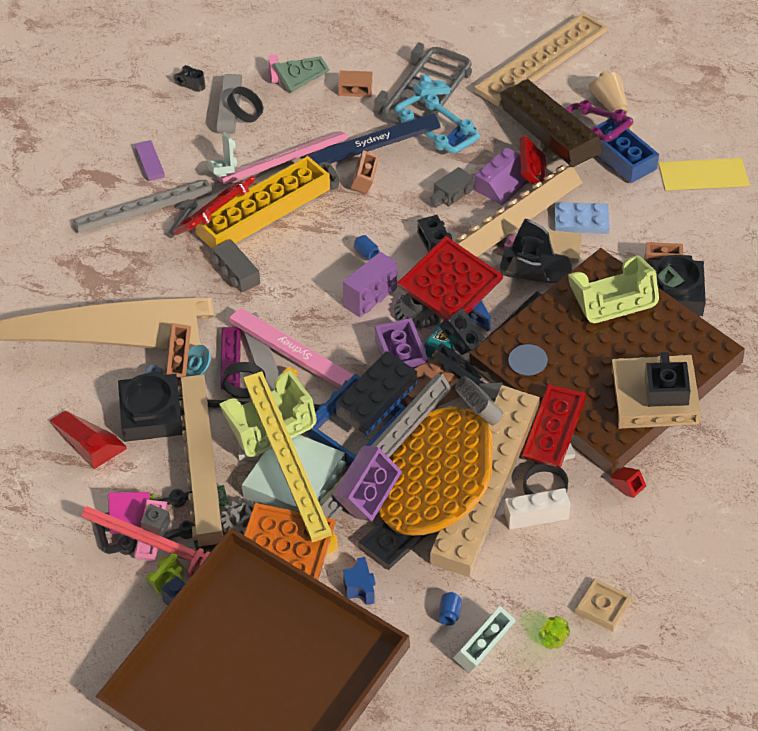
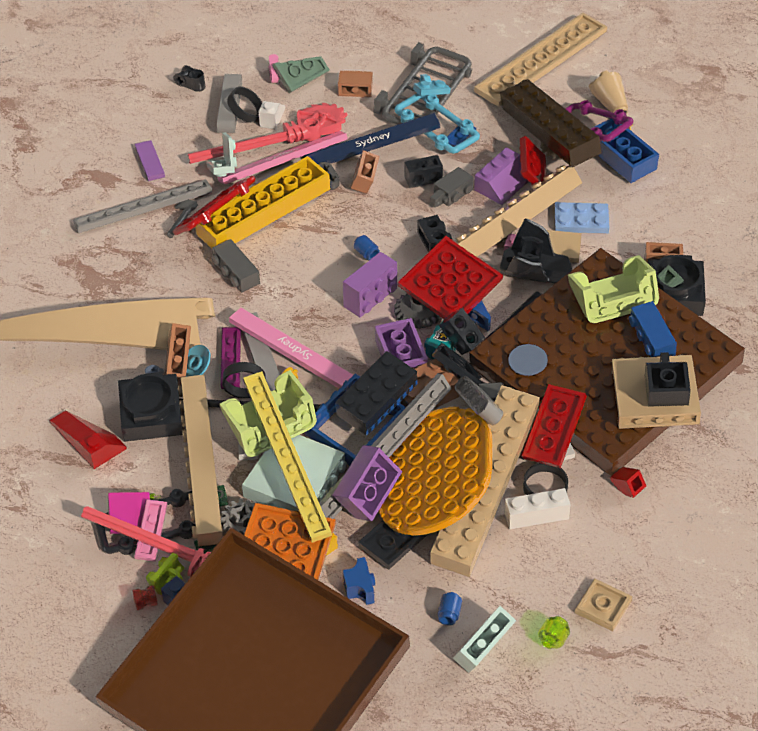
dark grey brick [141,504,171,537] -> none
light yellow sticker [659,158,750,191] -> none
none -> clear red wheel [132,585,158,611]
none -> coral piece [188,103,347,164]
none -> white slope [259,101,285,130]
none -> black brick [404,155,443,188]
none -> blue brick [629,301,677,357]

